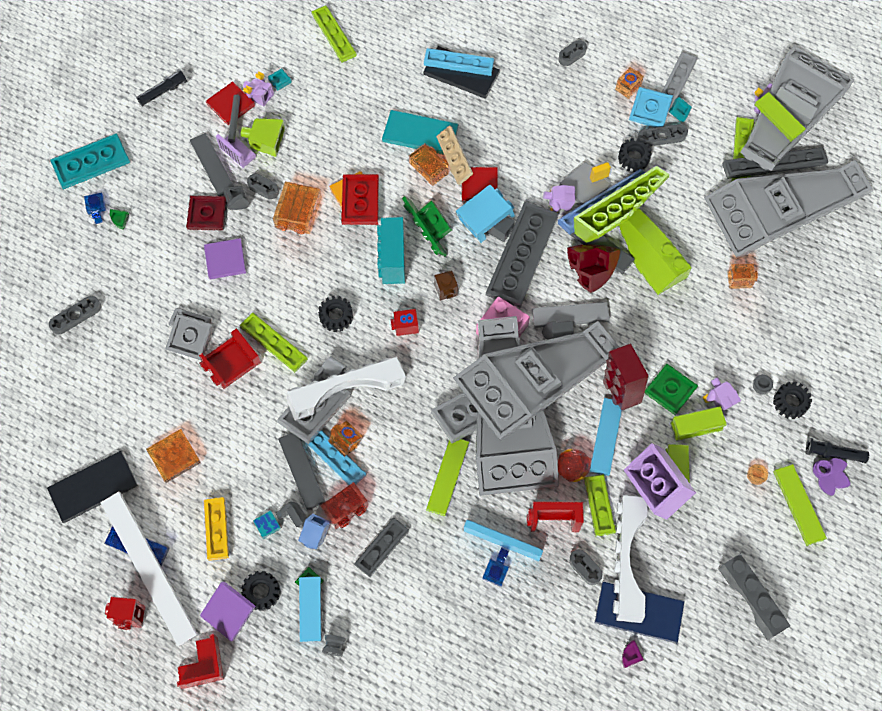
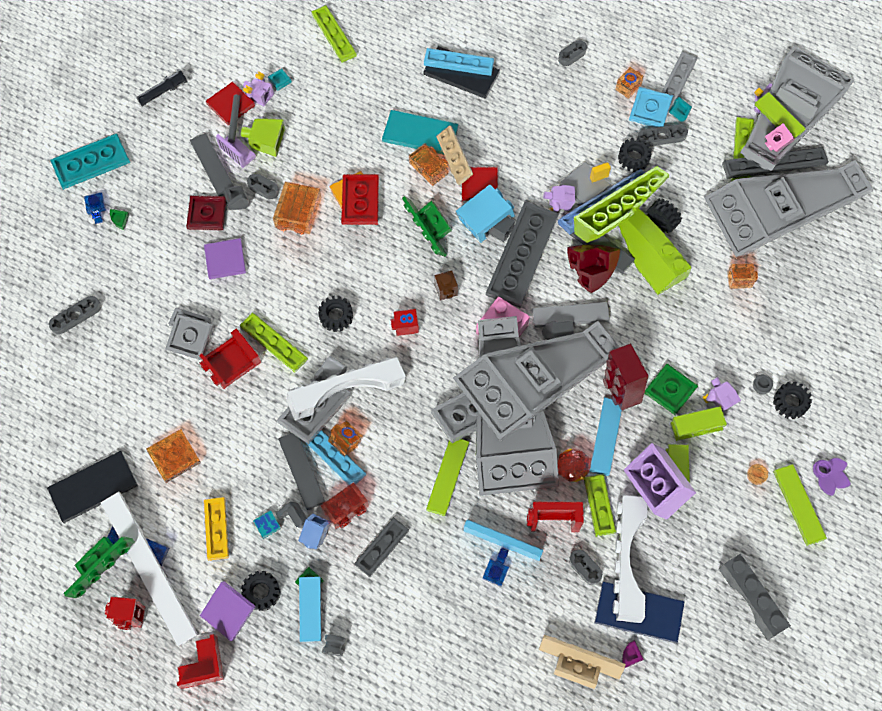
teal brick [377,217,405,284] -> none
black pin [805,437,869,464] -> none
none -> green bracket [63,537,135,598]
none -> tan bracket [539,635,626,689]
none -> black tyre [646,198,682,233]
none -> bright pink brick [765,123,795,152]

